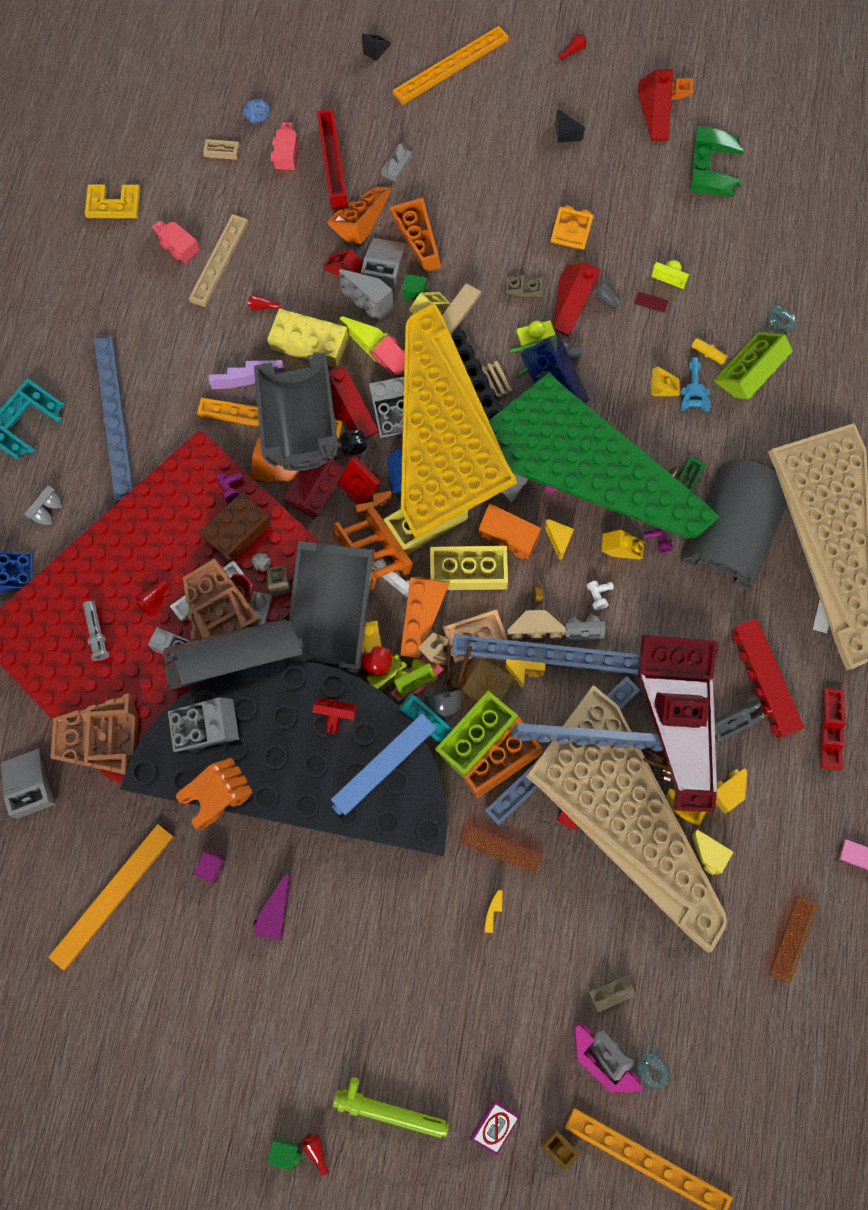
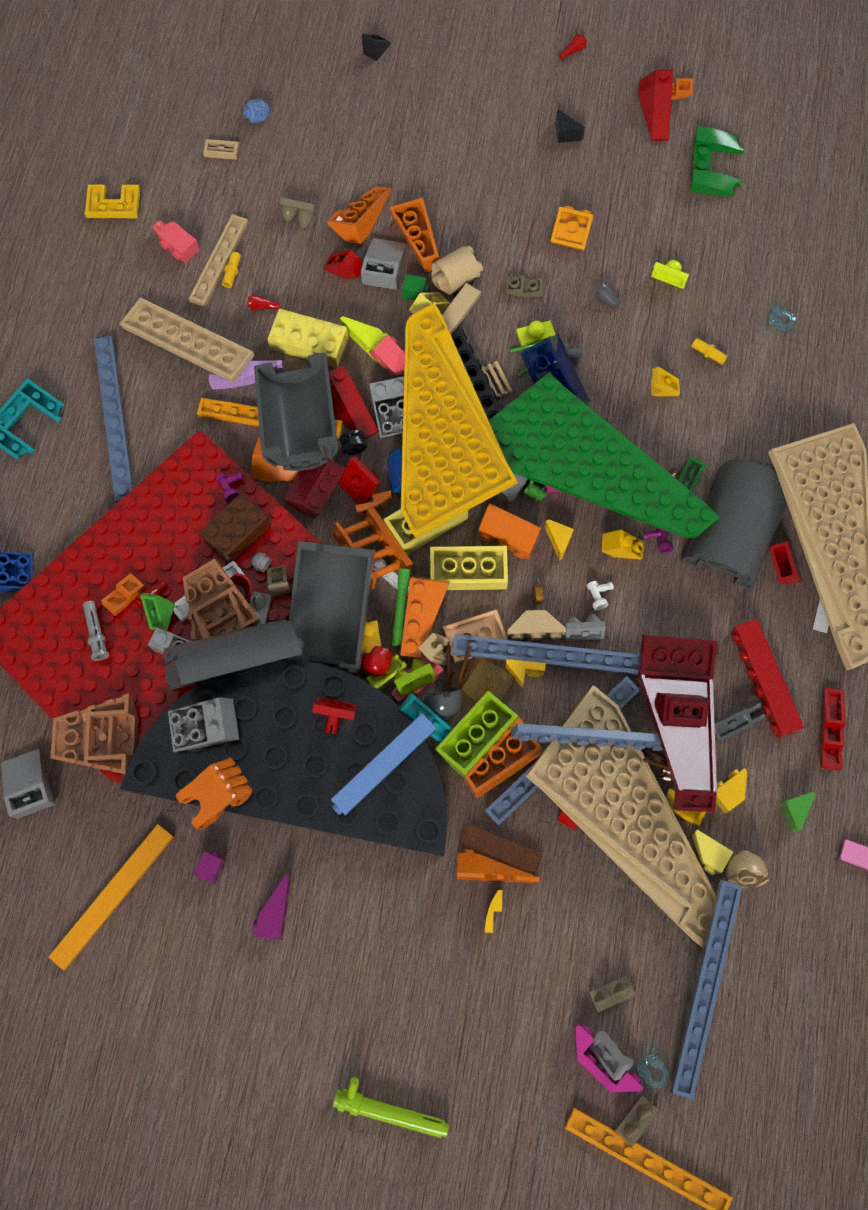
light grey tile [24,485,61,525] -> none
green brick [267,1138,302,1171] -> none
coral hinge [271,122,299,170] -> none
red cone [300,1133,329,1176] -> none
red brick [317,109,348,210] -> none
light grey slope [339,269,394,322] -> none
light grey tile [381,143,412,182] -> none
light orange tile [393,26,509,105] -> none
piece [469,1099,520,1155] -> none
pearl gold slope [540,1127,580,1170] -> none
red wedge [553,262,601,337] -> none
dark red sticker [634,292,668,312] -> none
dark azure piece [680,357,711,412] -> none
lime slope [714,332,793,400] -> none
clear orange plate [768,896,818,984] -> none
none -> orange slope [101,573,144,616]
none -> tan plate [120,297,254,383]
none -> bright green slope [140,593,175,631]
none -> yellow pin [222,252,241,288]
none -> dark tan tile [280,197,318,229]
none -> bright green piece [391,568,411,646]
none -> tan cylinder [431,245,483,295]
none -> orange wedge [457,849,540,883]
none -> bright green brick [523,480,547,503]
none -> dark tan tile [614,1095,659,1146]
none -> sand blue plate [670,880,743,1099]
none -> tan cylinder [726,851,769,889]
none -> red brick [769,541,802,584]
none -> bright green slope [780,792,816,832]

